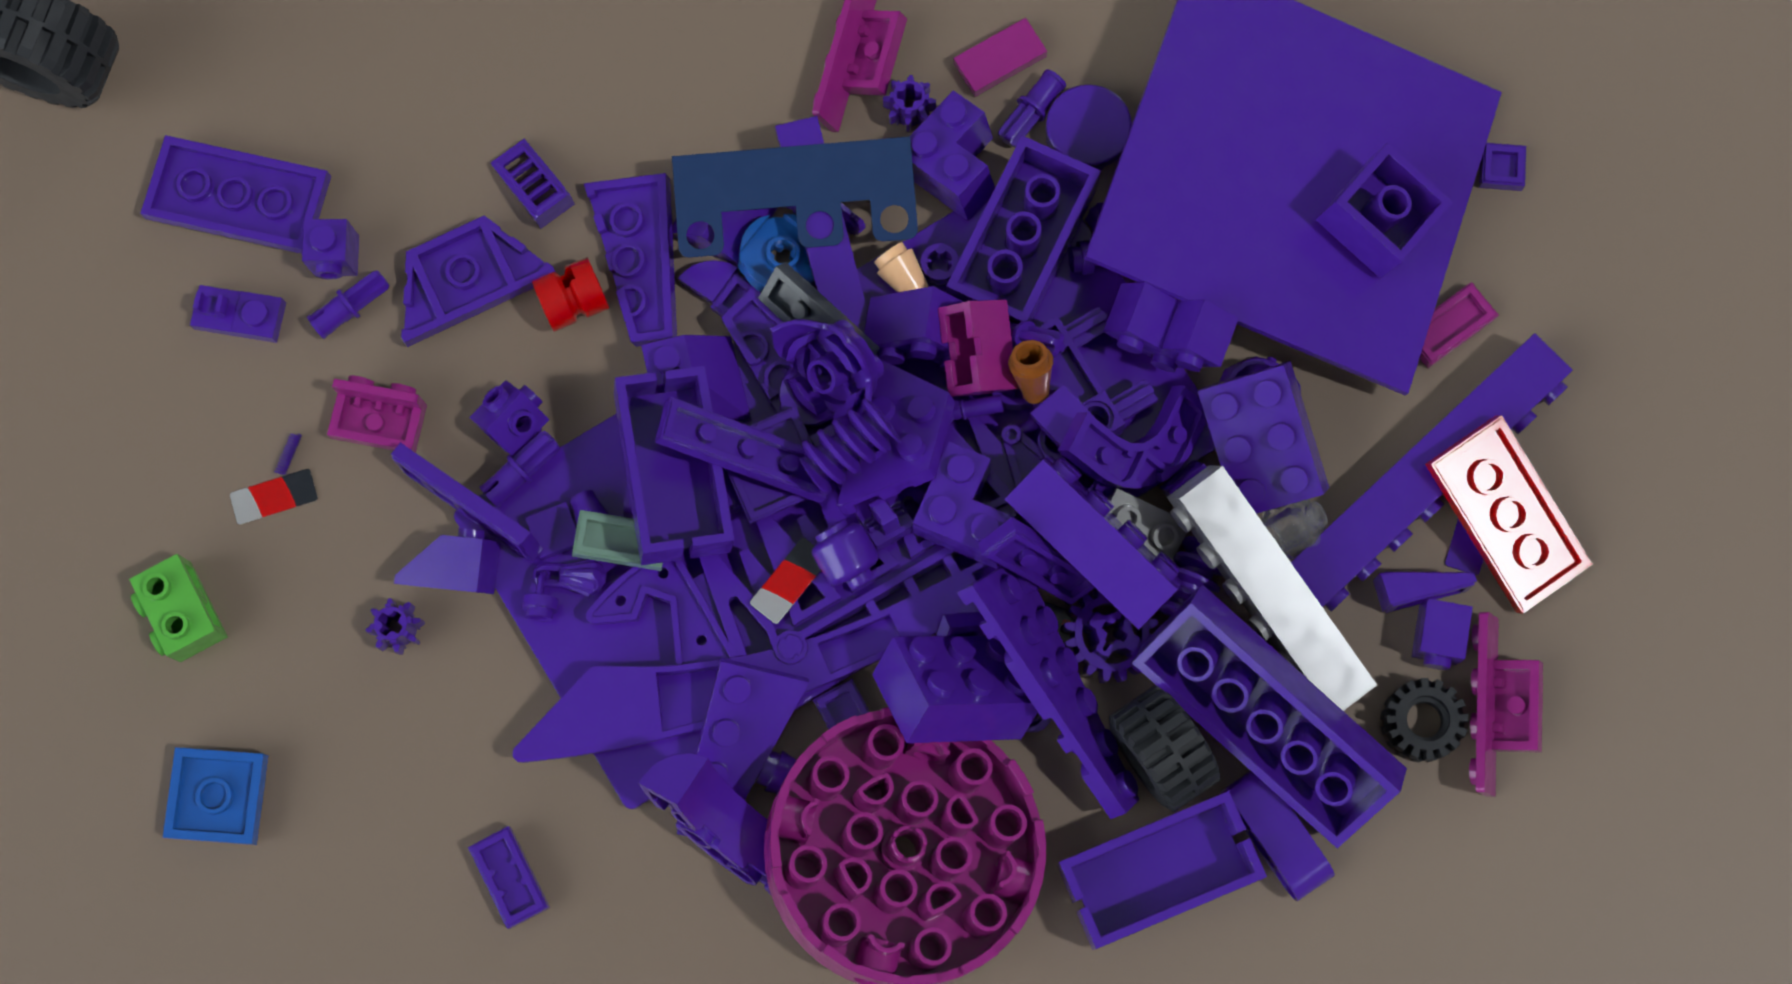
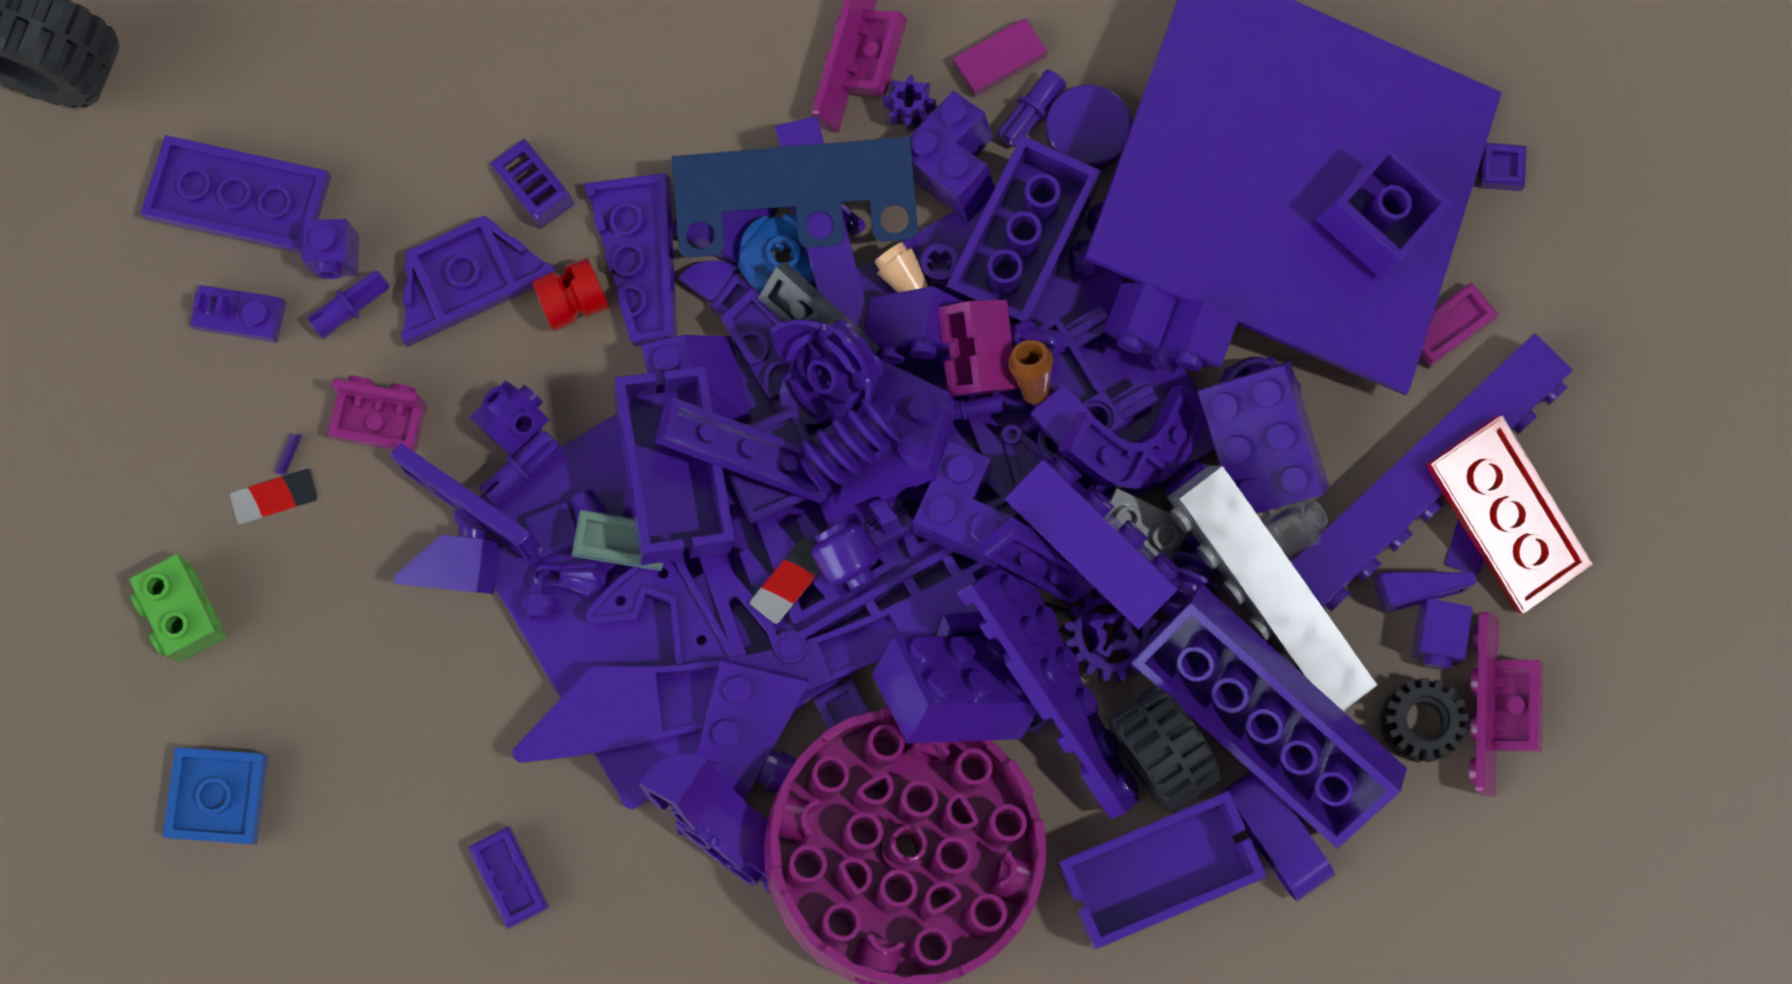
dark purple gear [366,598,425,655] -> none

